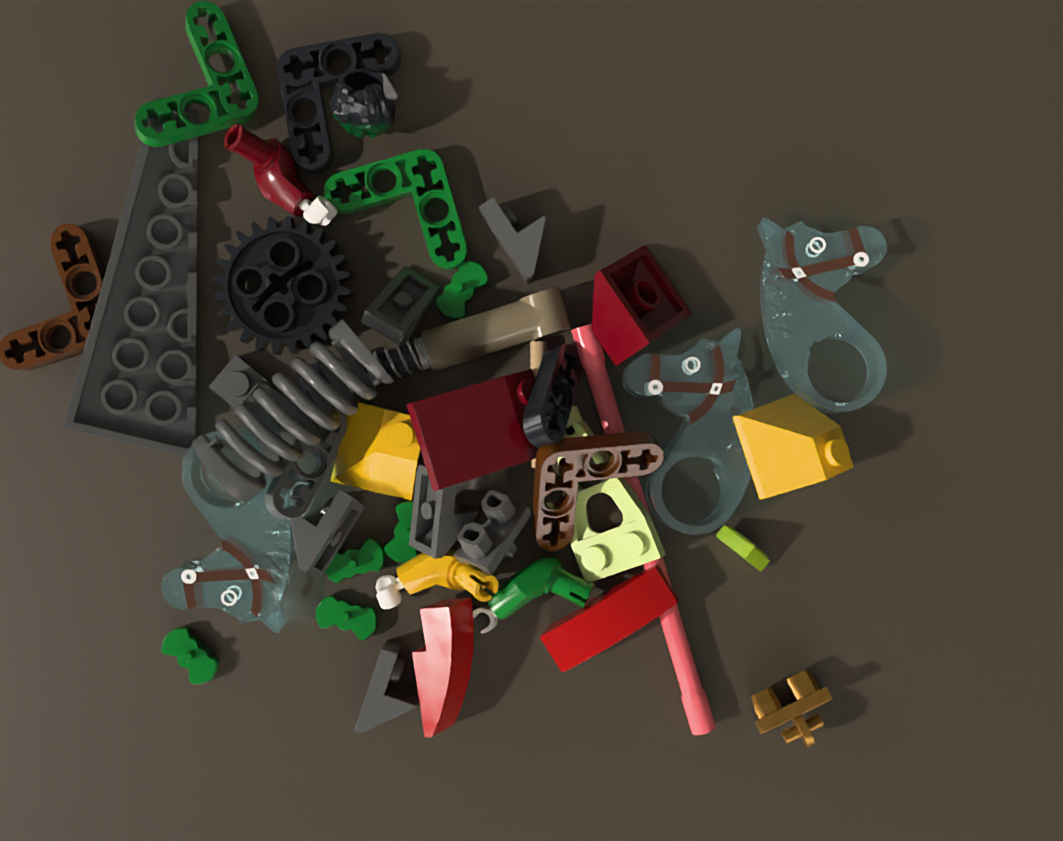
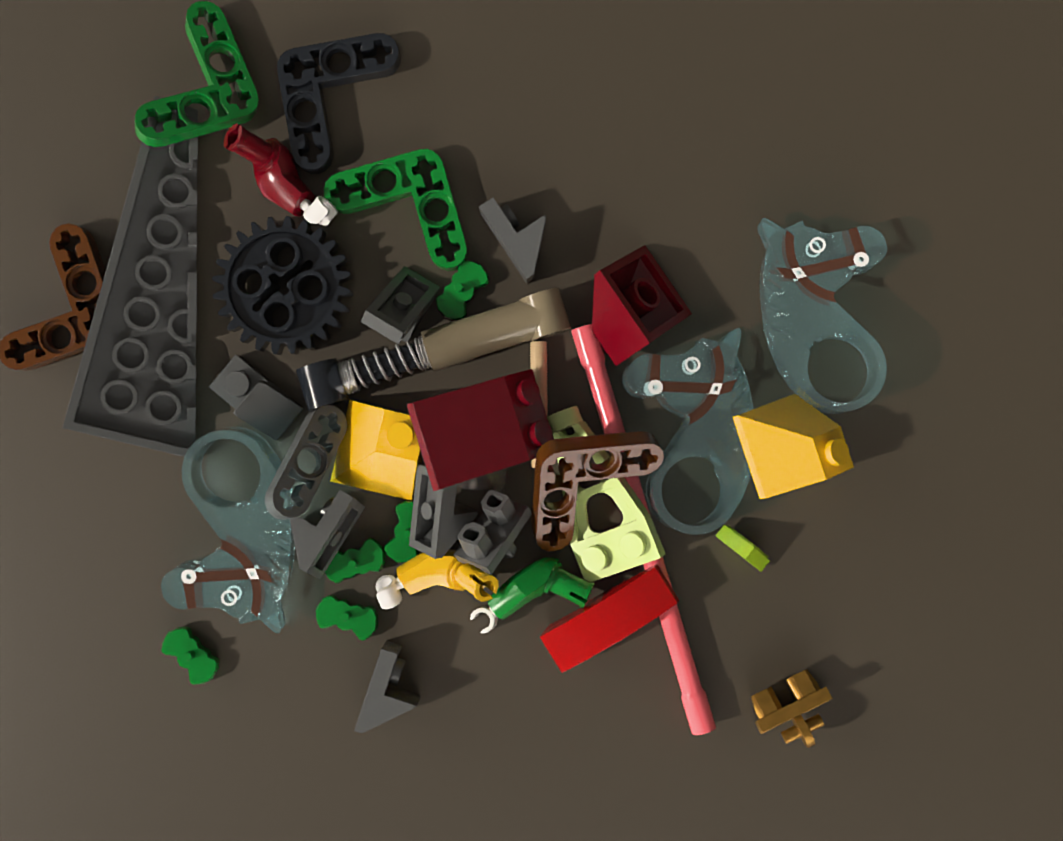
dark grey piece [192,319,394,504] -> none
black piece [329,68,398,138] -> none
slope [412,598,474,737] -> none
black beam [523,343,582,448] -> none

